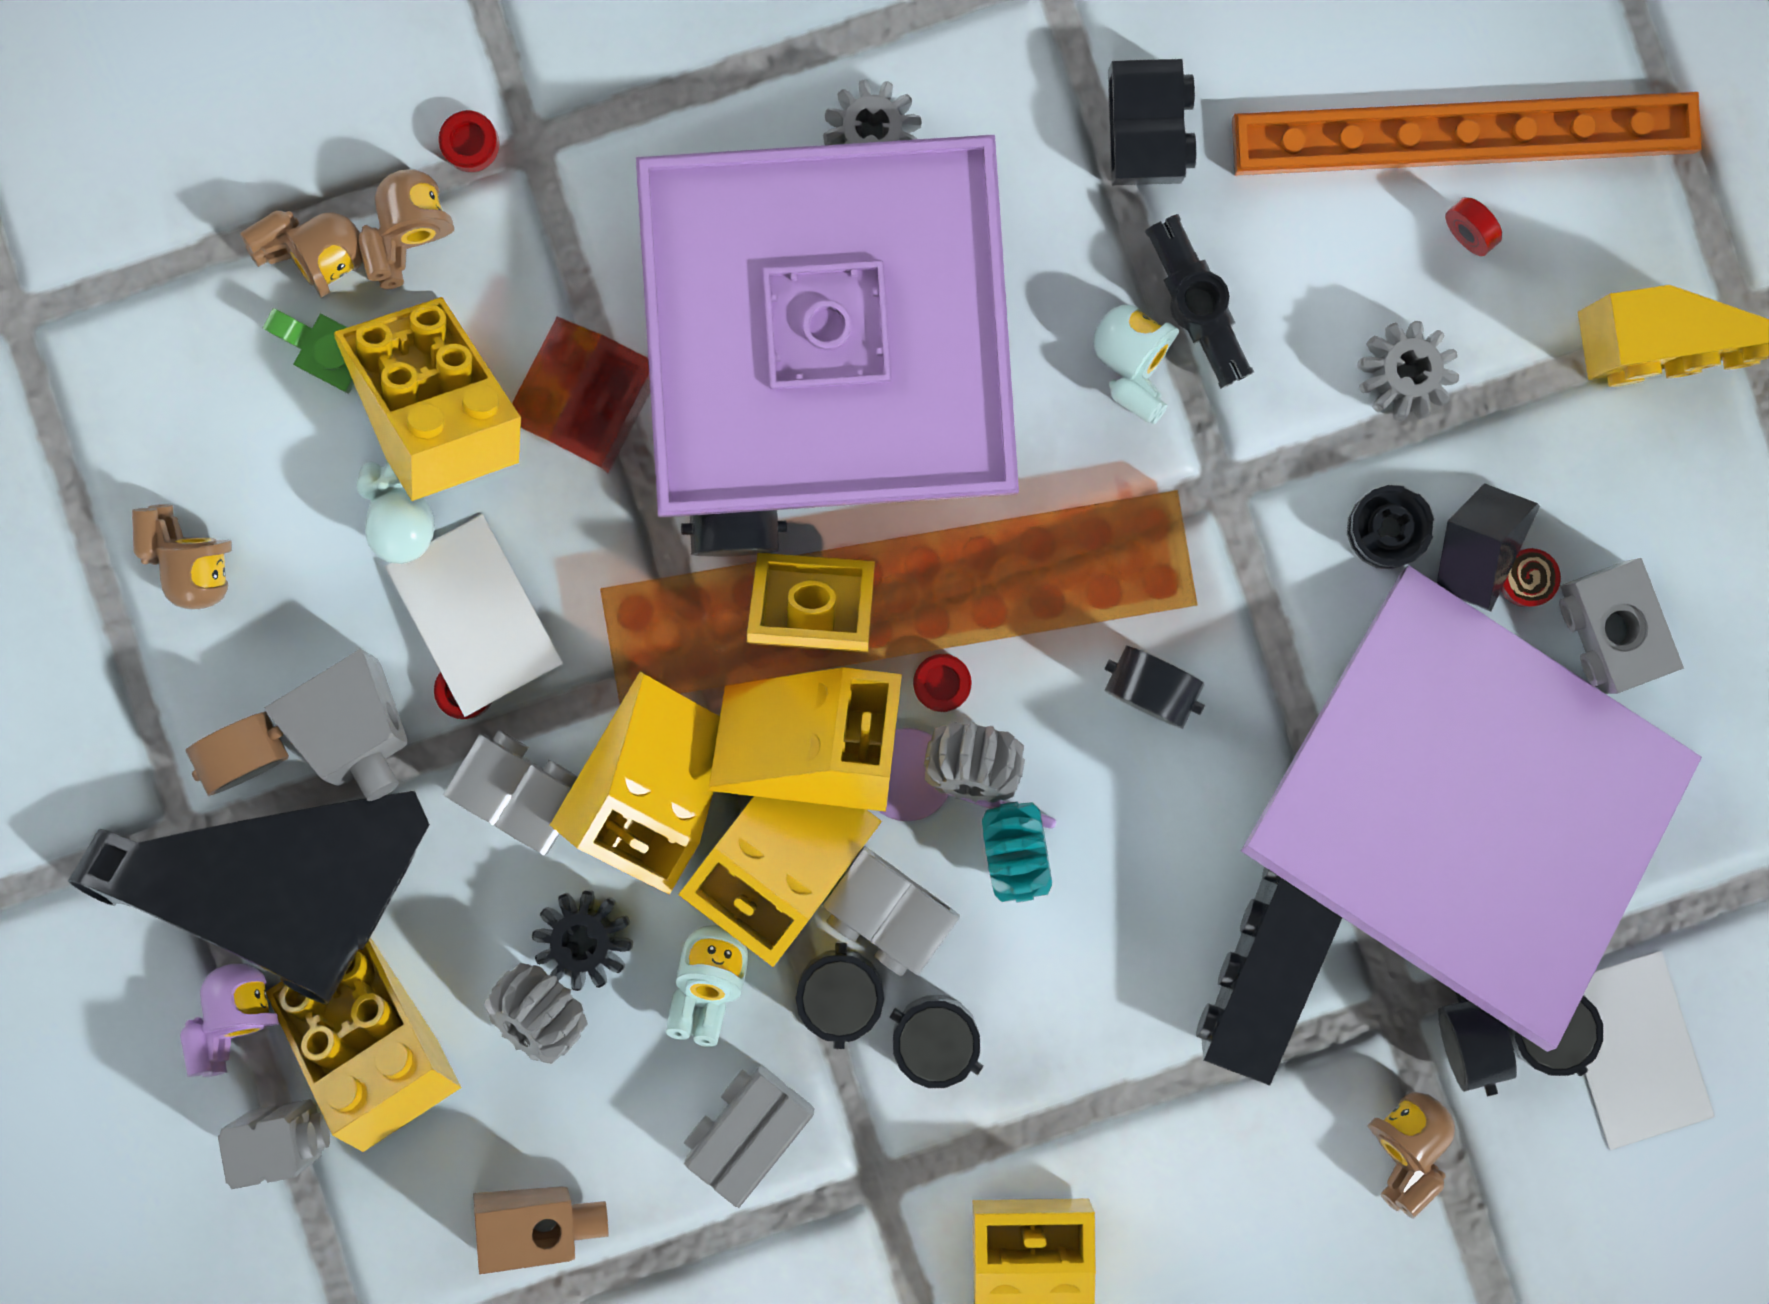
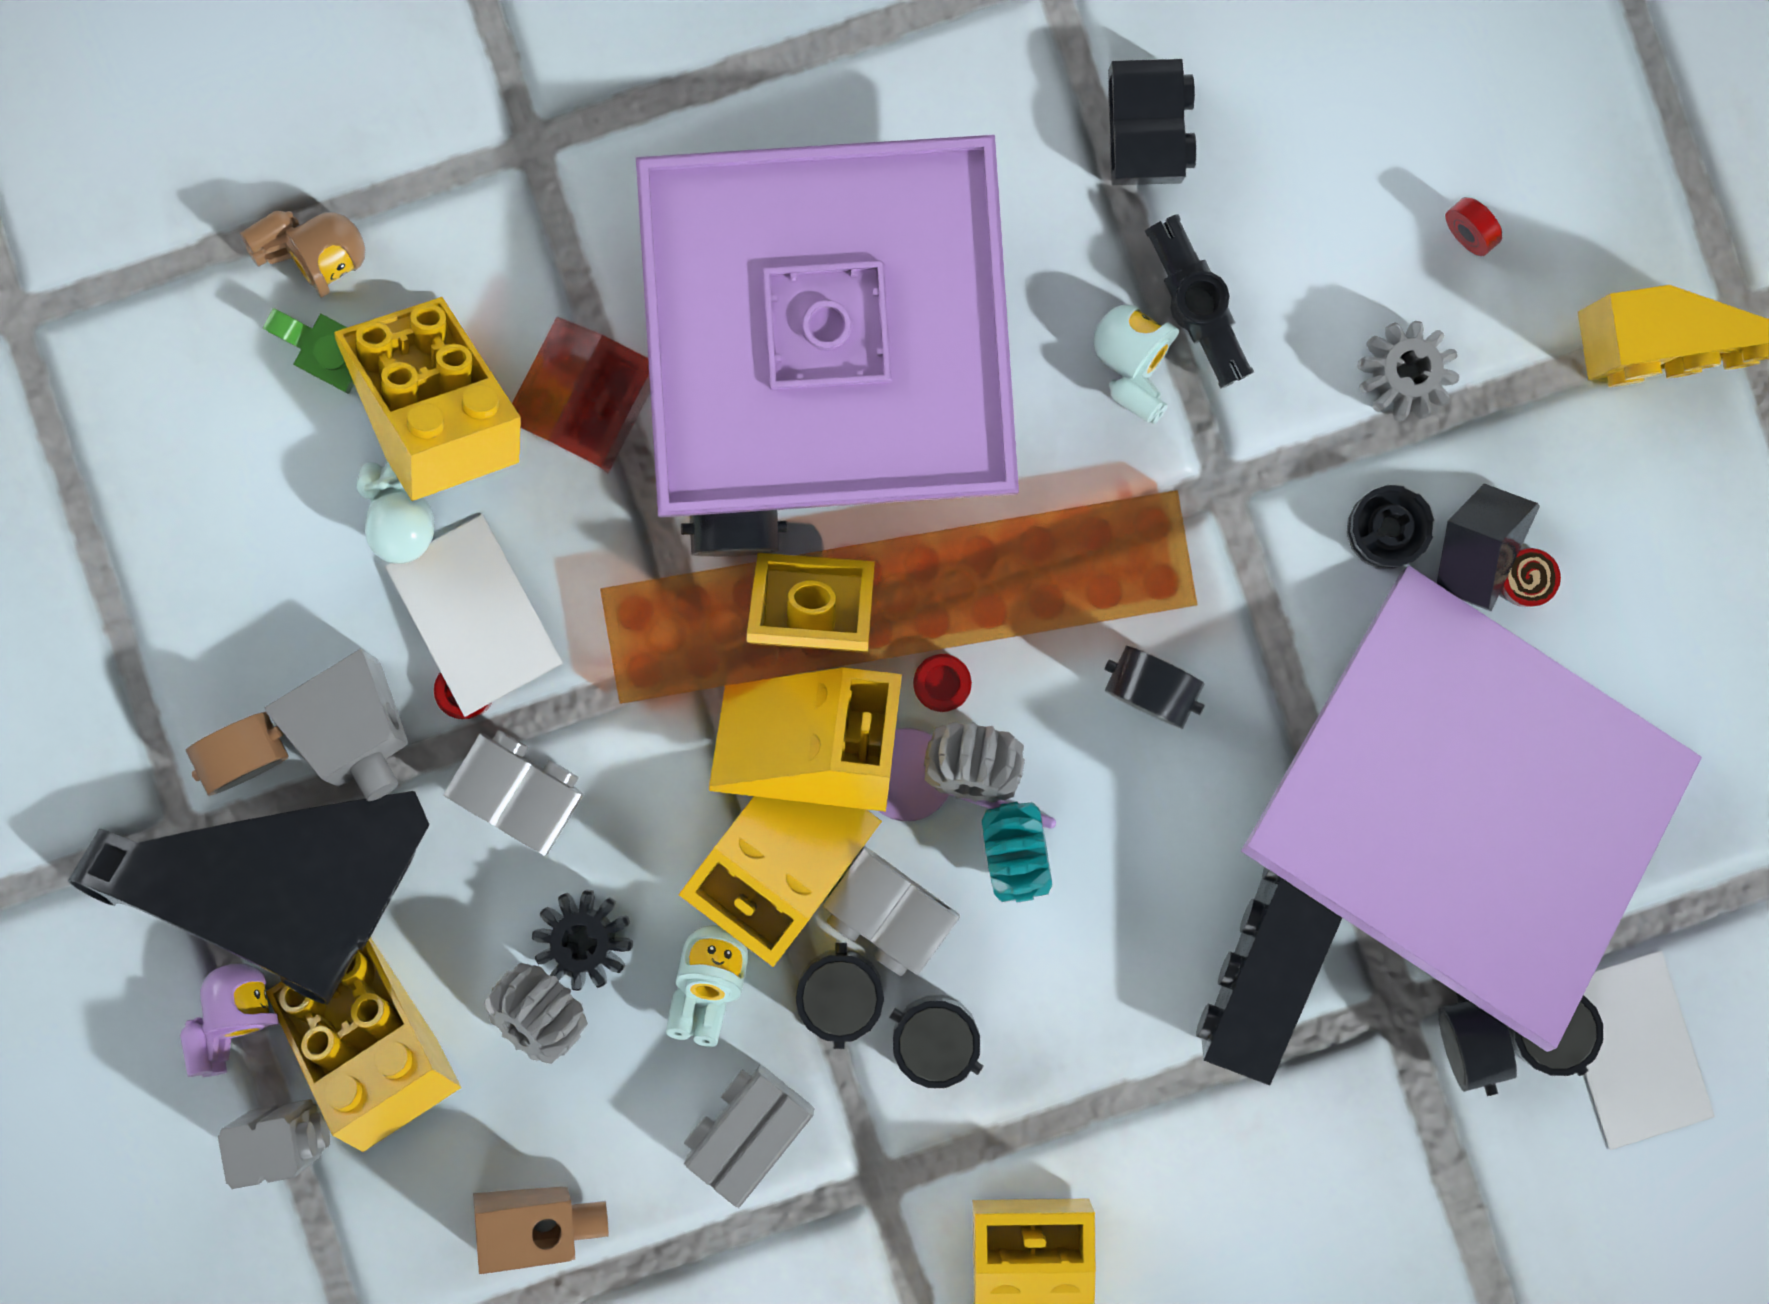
medium nougat piece [132,504,232,609] -> none
medium nougat piece [358,169,454,289] -> none
red tile [439,110,500,172] -> none
yellow slope [549,672,720,895] -> none
light grey gear [823,80,922,145] -> none
orange tile [1232,92,1702,176] -> none
medium nougat piece [1367,1092,1455,1219] -> none
light grey brick [1559,558,1684,694] -> none

